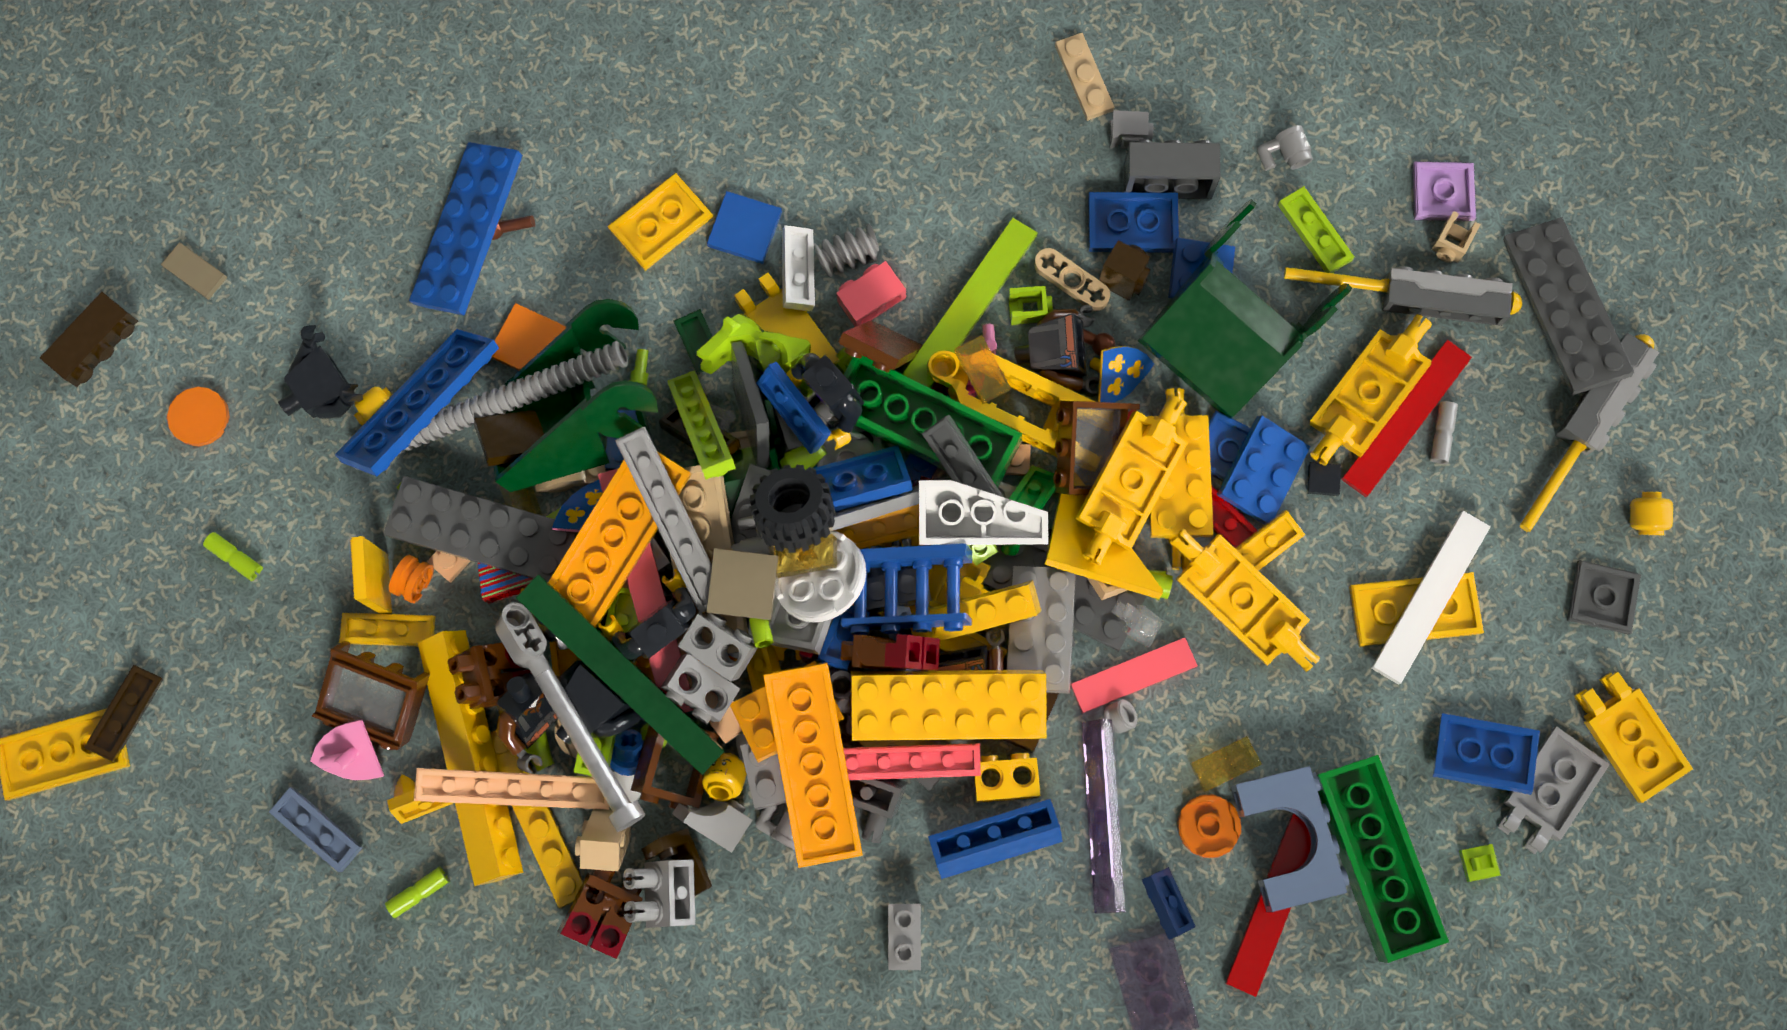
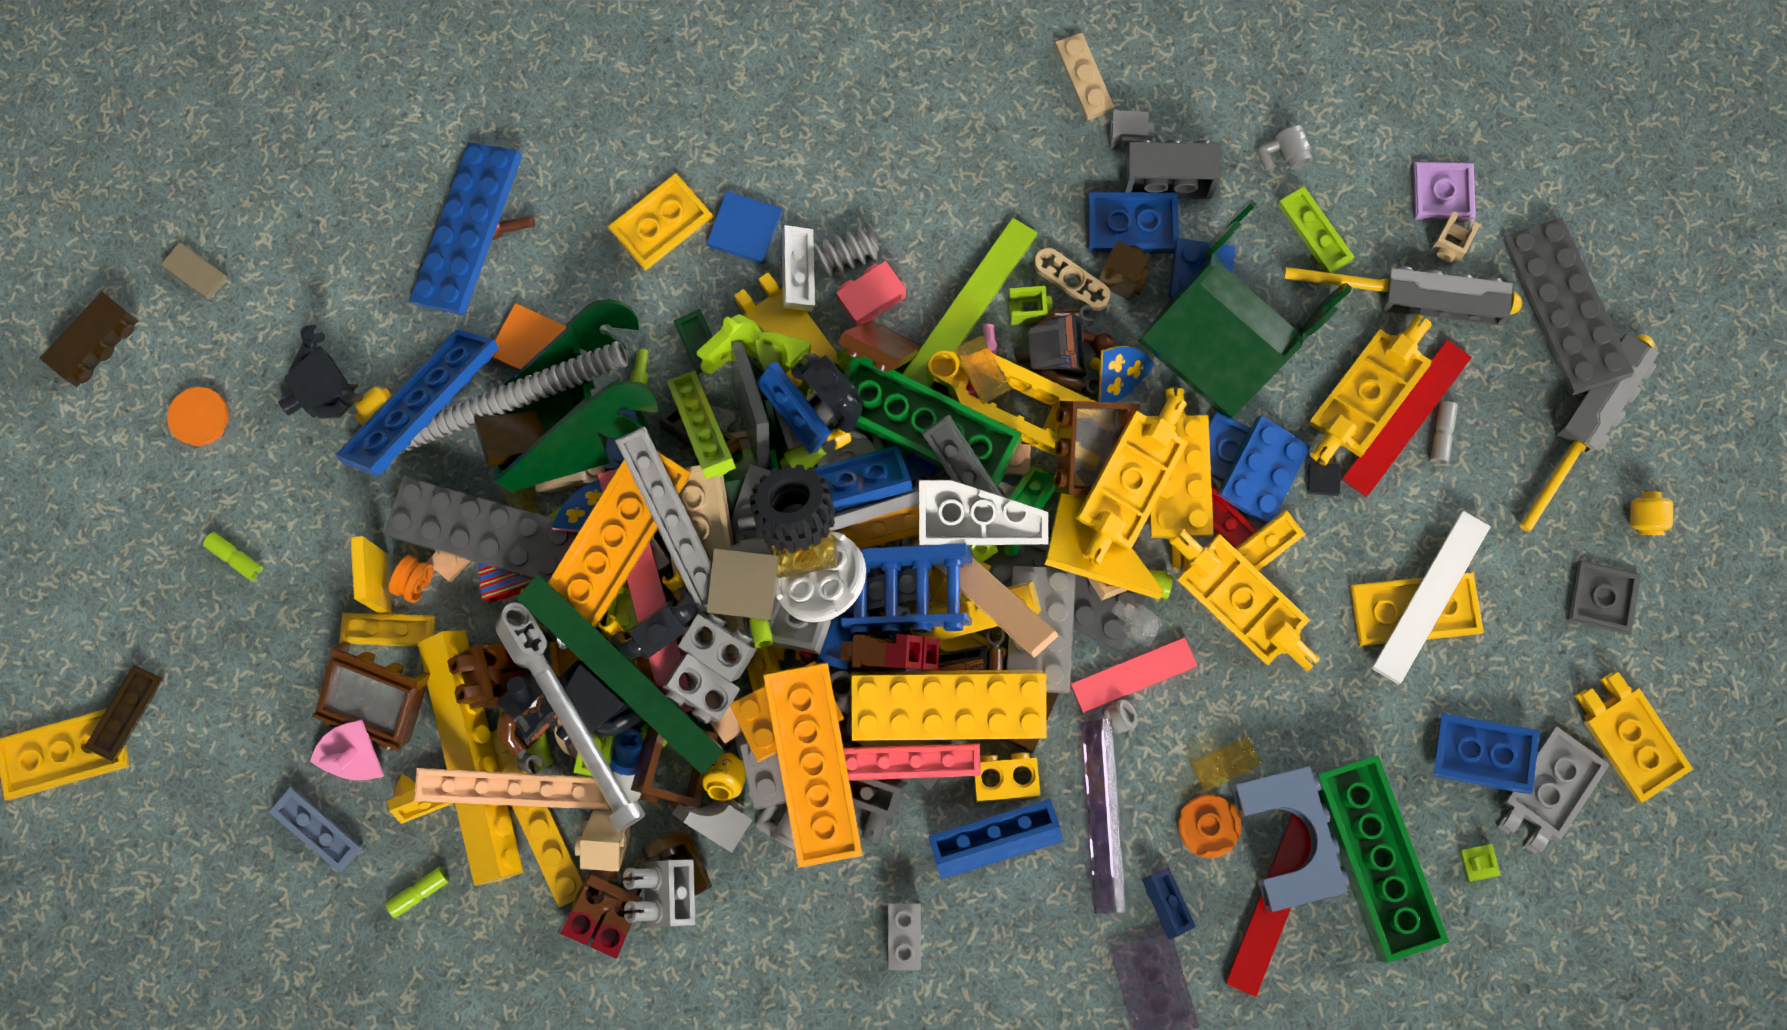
none -> light nougat tile [912,539,1058,658]

